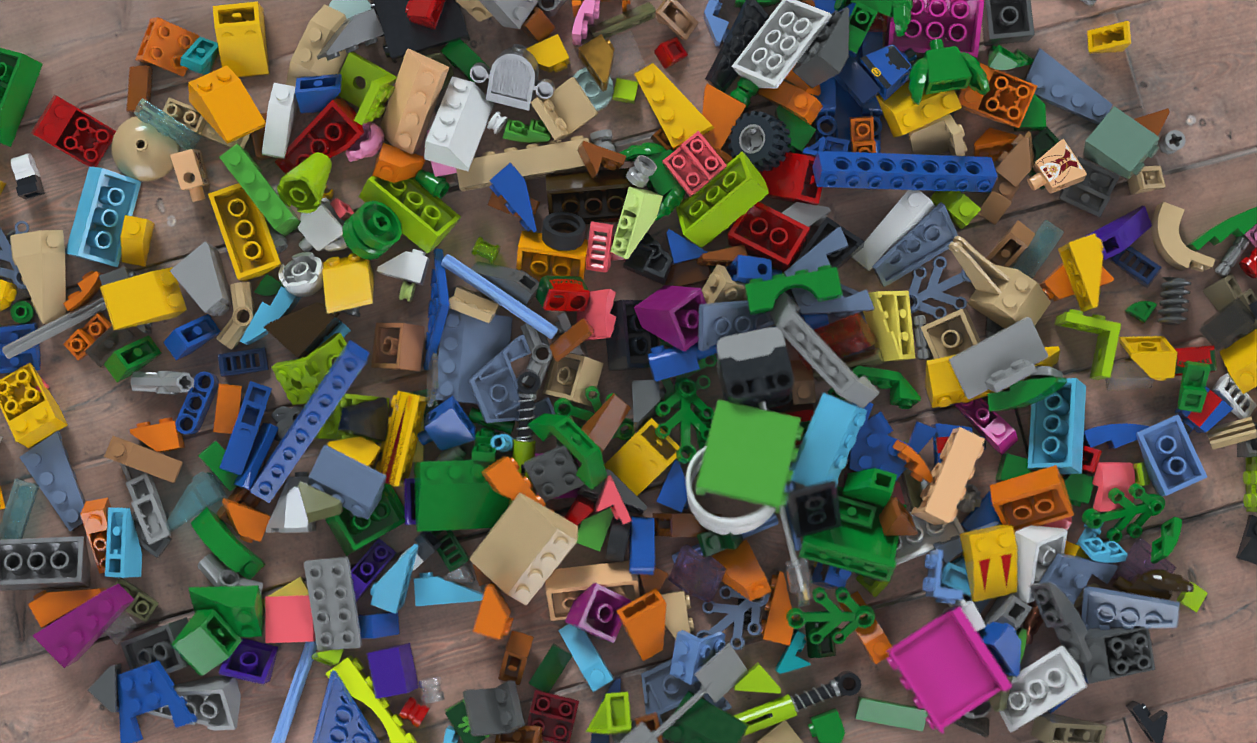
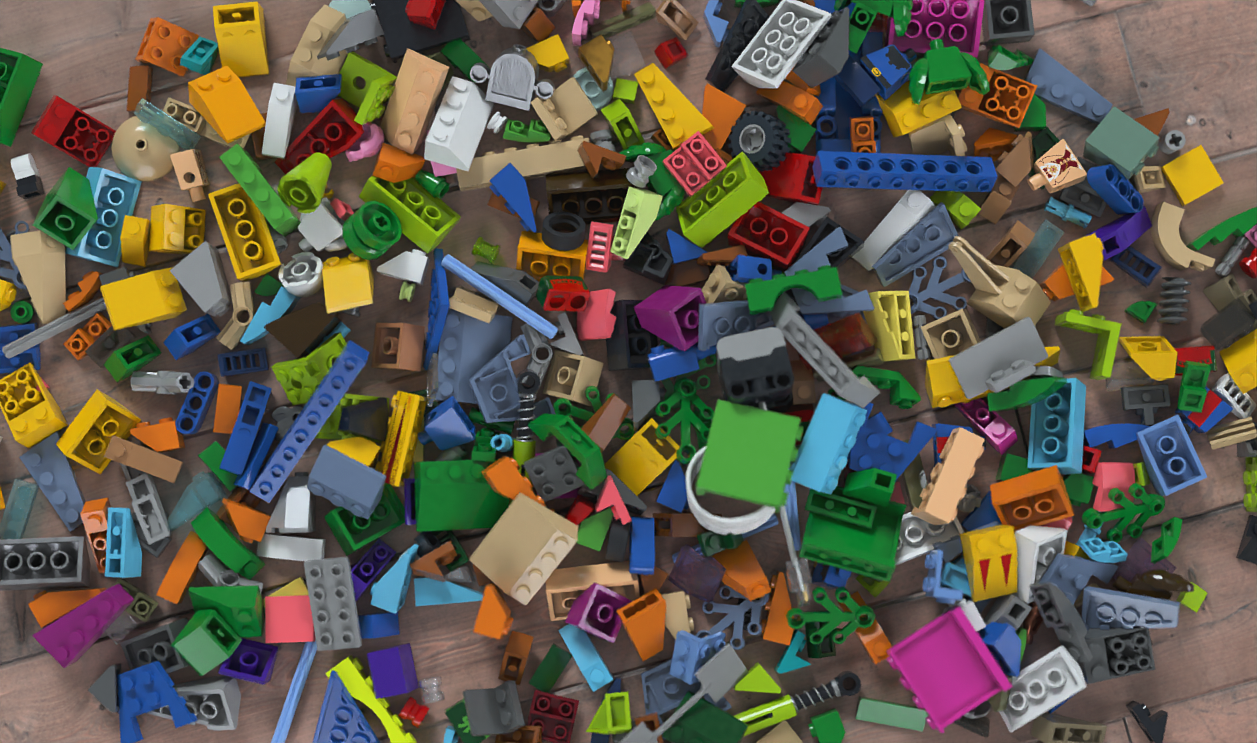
olive slope [298,481,343,523] -> none
lime slope [311,649,344,667] -> none
dark orange slope [550,318,594,362] -> none
green wheel [729,77,759,109] -> none
black slope [787,479,842,538] -> none
blue slope [803,136,851,157] -> none
dark orange slope [879,496,918,536] -> none
orange slope [893,440,933,483] -> none
yellow slope [1087,21,1131,53] -> none
none -> green slope [33,167,98,250]
none -> yellow slope [56,389,141,475]
none -> yellow slope [149,204,205,254]
none -> orange slope [156,531,208,604]
none -> white slope [257,533,326,561]
none -> dark orange slope [409,541,457,582]
none -> lime slope [601,98,645,150]
none -> medium azure pin [1044,197,1092,229]
none -> blue beam [1087,164,1144,215]
none -> dark grey hinge [1120,384,1171,426]
none -> yellow tile [1161,145,1224,206]

